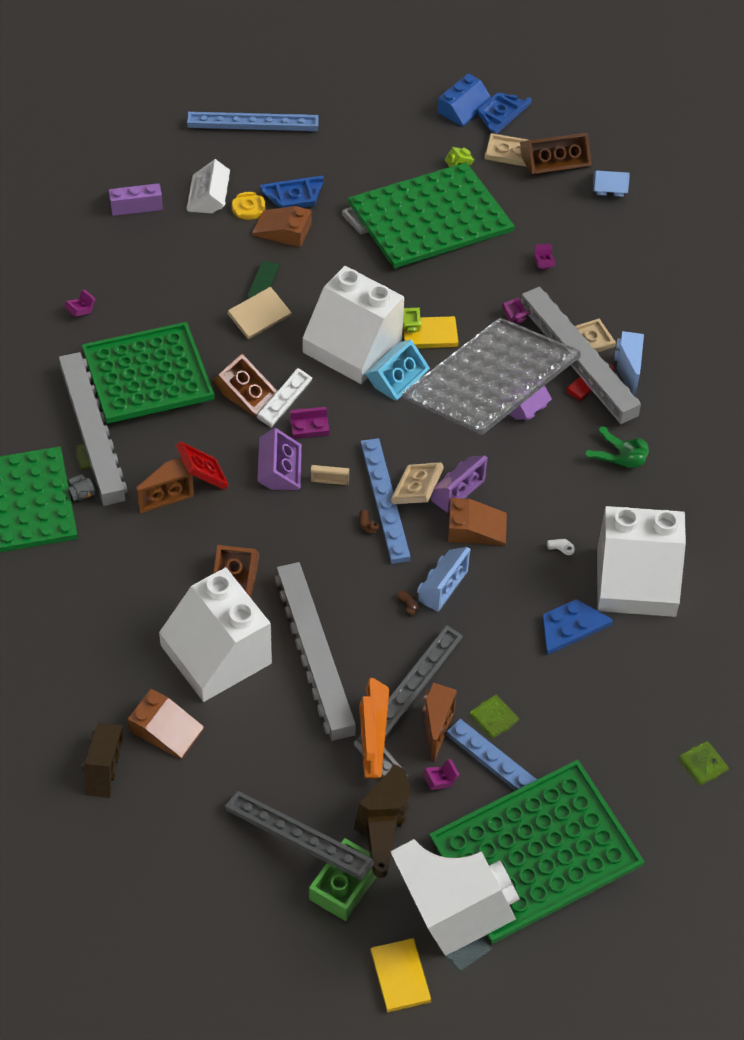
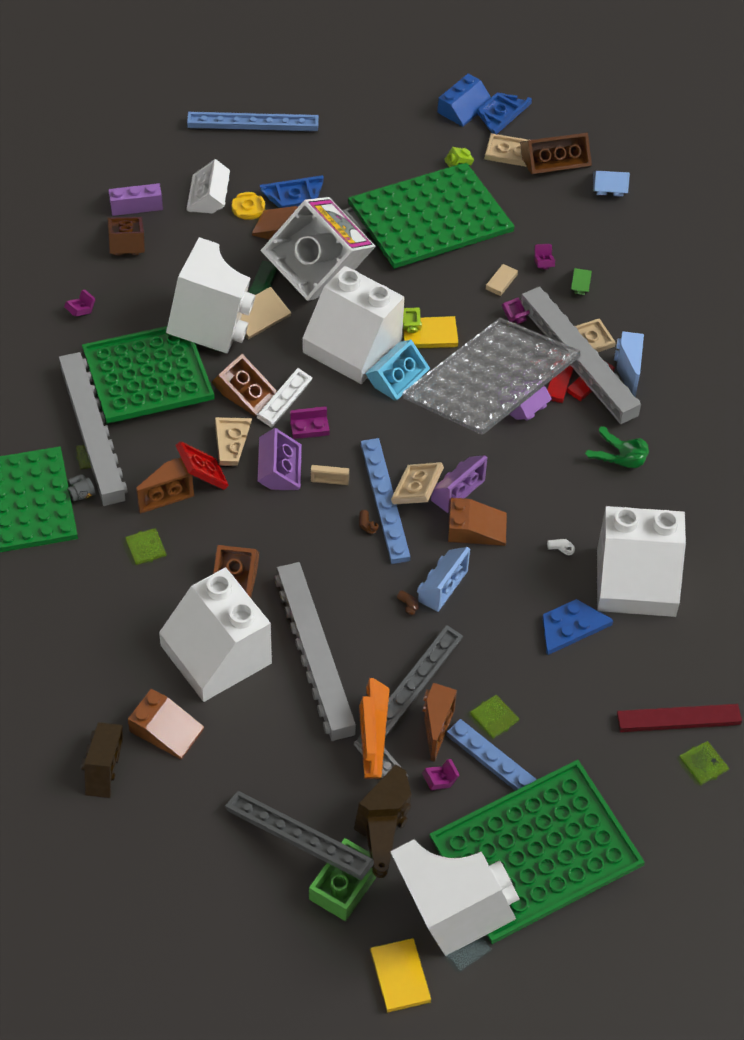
none -> reddish brown slope [108,217,145,256]
none -> clear neon green piece [125,528,167,565]
none -> white brick [166,237,255,353]
none -> tan wing [215,418,252,466]
none -> white slope [260,197,376,301]
none -> tan tile [486,264,518,296]
none -> red tile [547,356,574,403]
none -> bright green slope [571,268,592,295]
none -> dark red tile [617,704,742,732]

